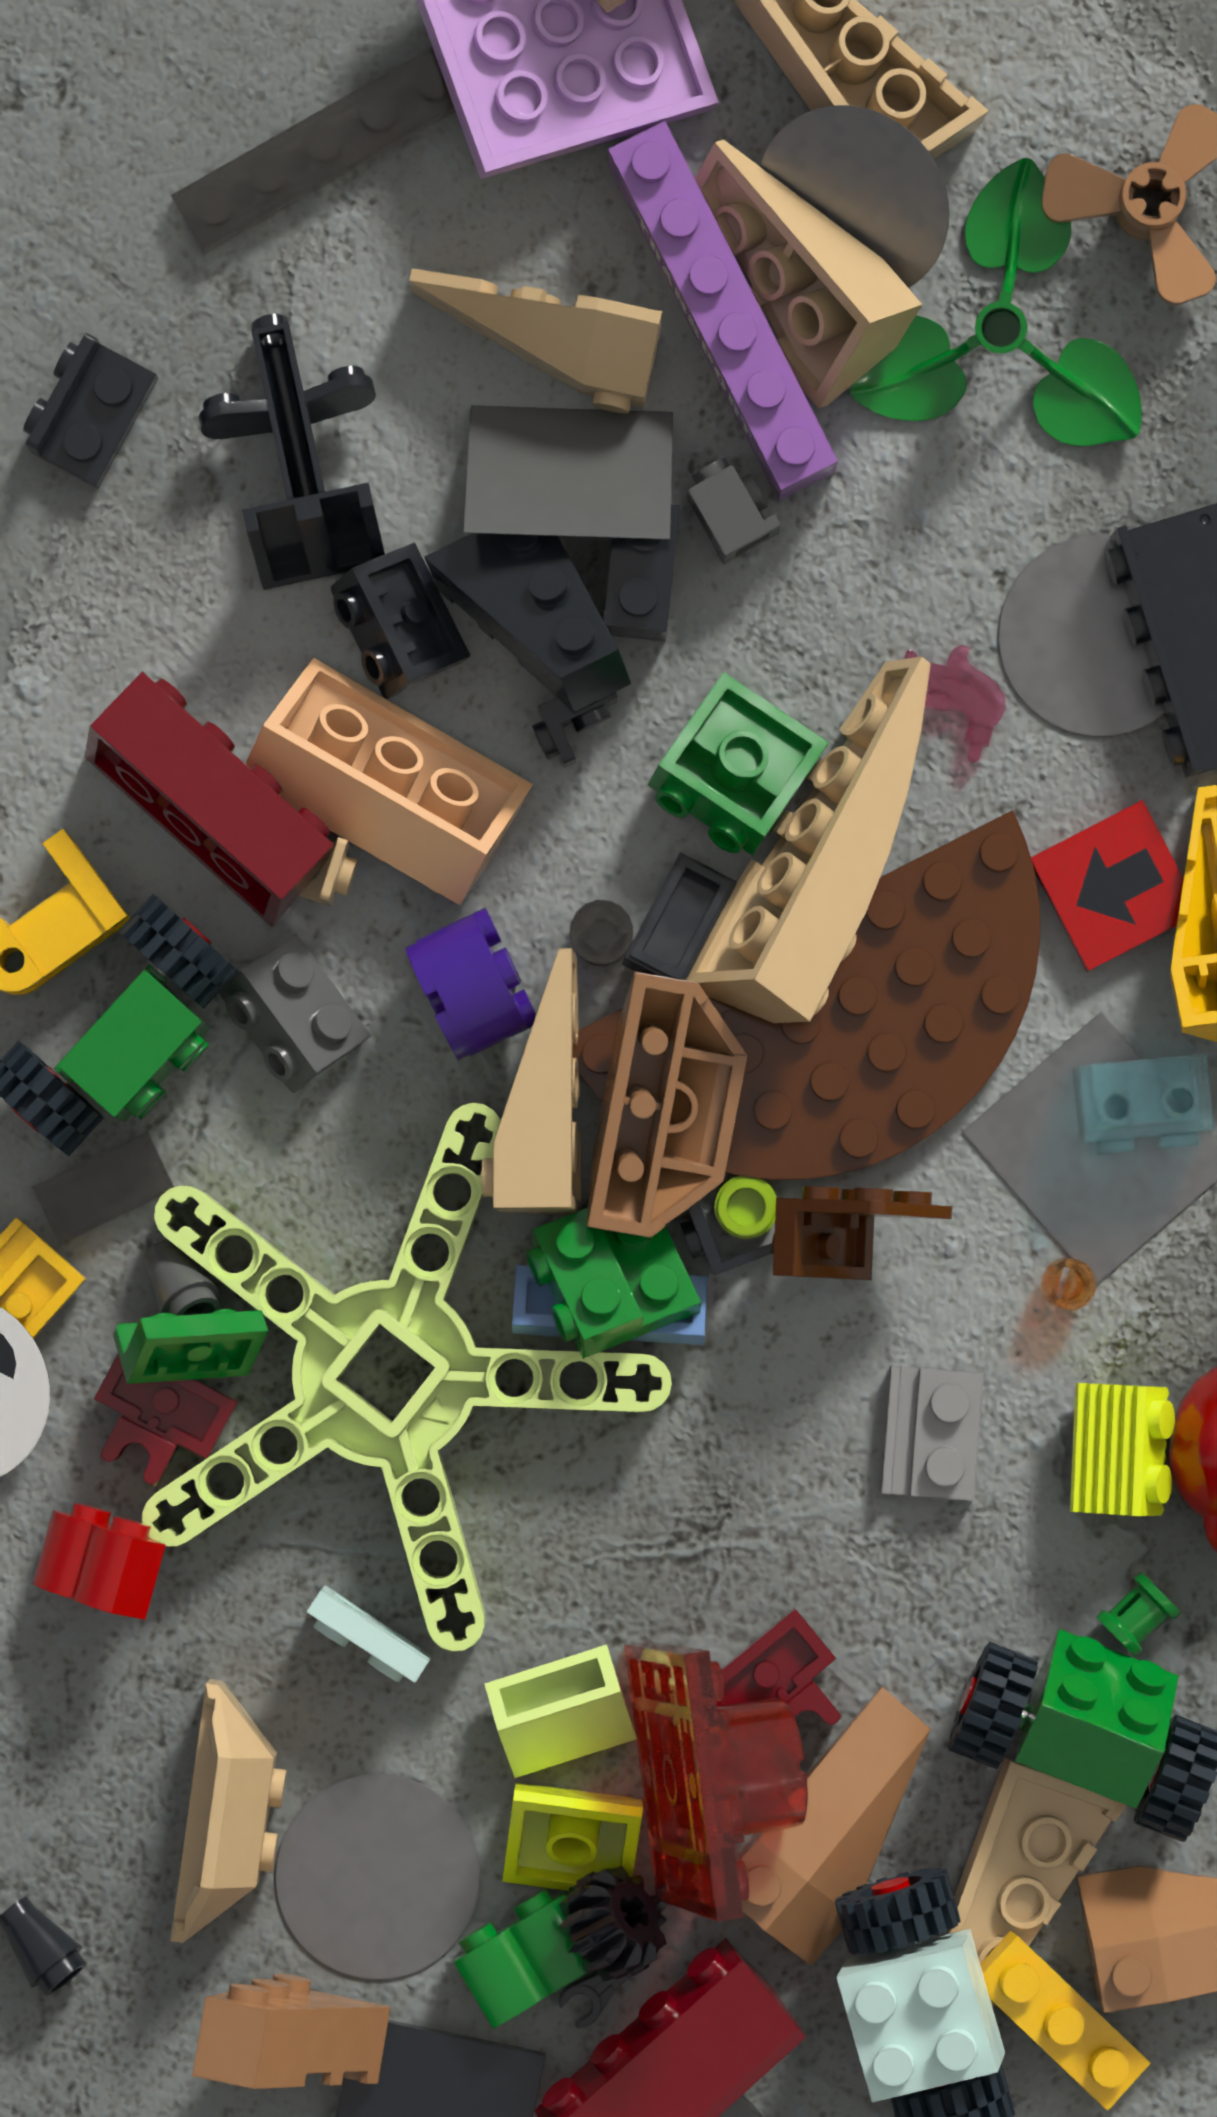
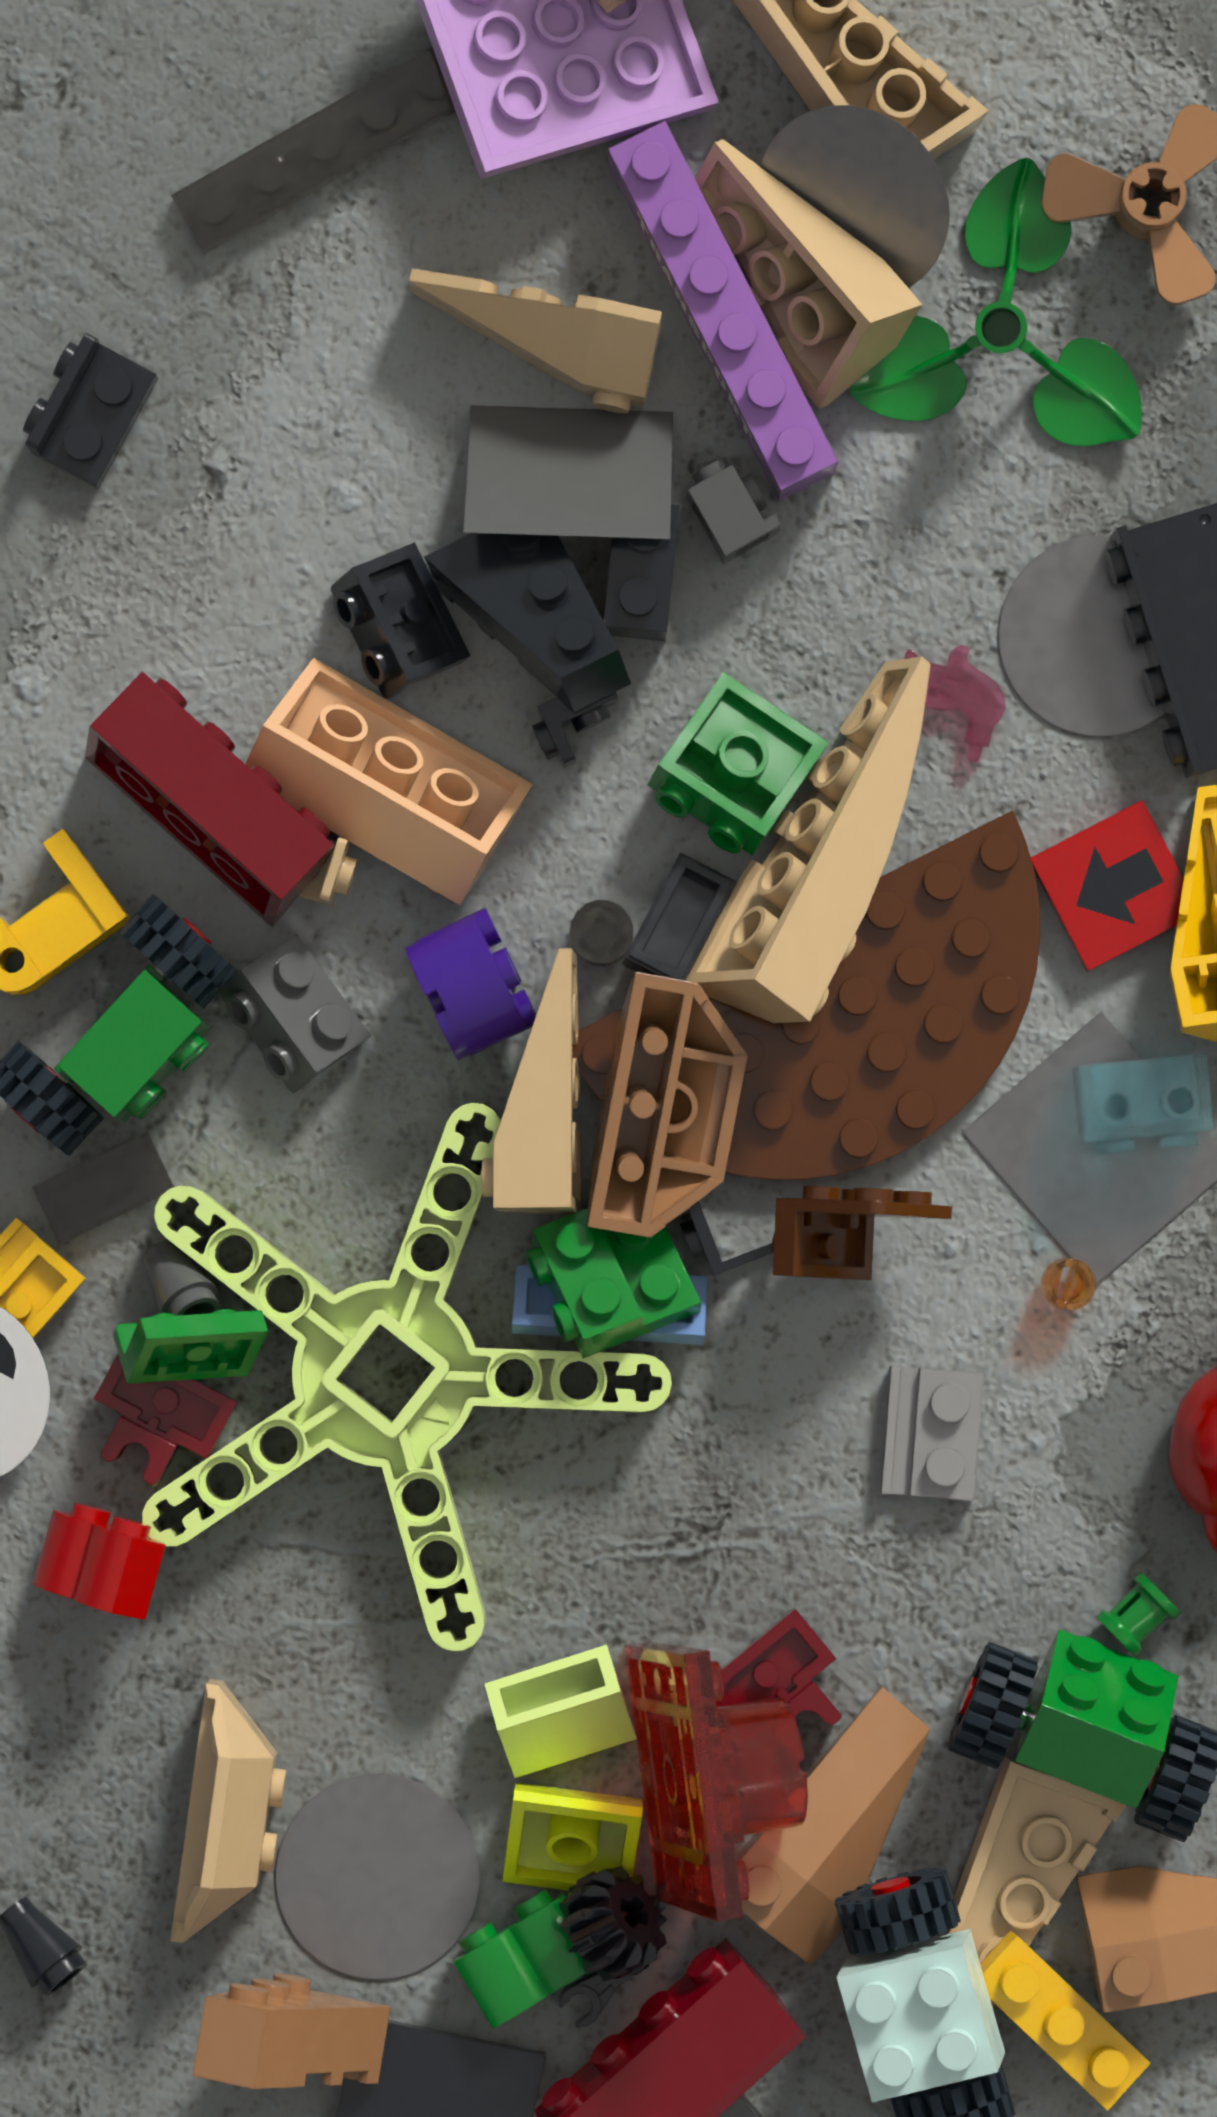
black piece [198,314,385,590] -> none
light aqua plate [307,1585,432,1683] -> none
lime tile [714,1176,777,1239] -> none
neon yellow brick [1070,1383,1175,1516] -> none

